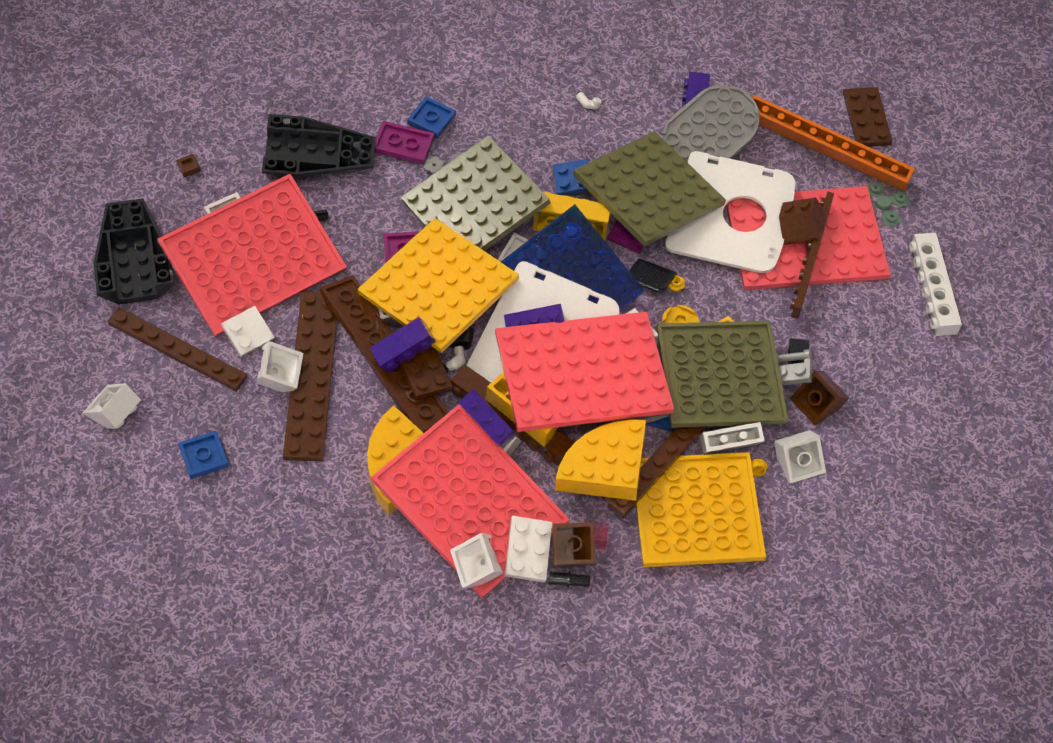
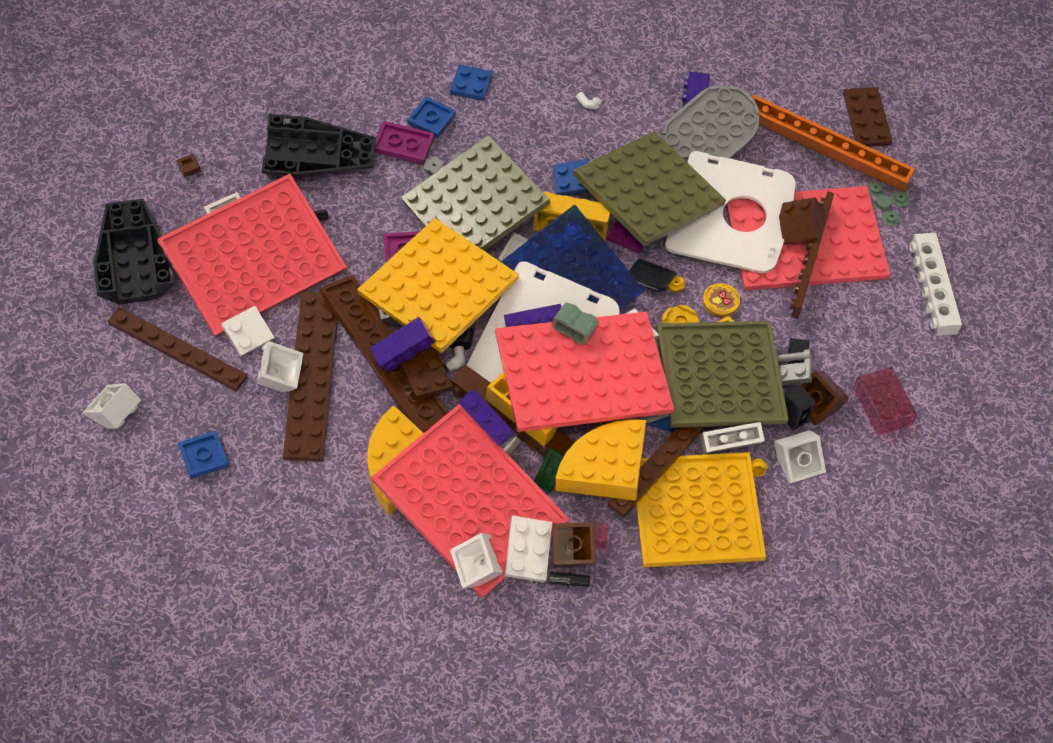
none -> blue plate [450,64,493,101]
none -> dark green plate [534,447,565,493]
none -> sand green brick [552,303,599,345]
none -> tile [703,283,740,317]
none -> black brick [785,385,816,431]
none -> clear pink brick [853,367,917,436]

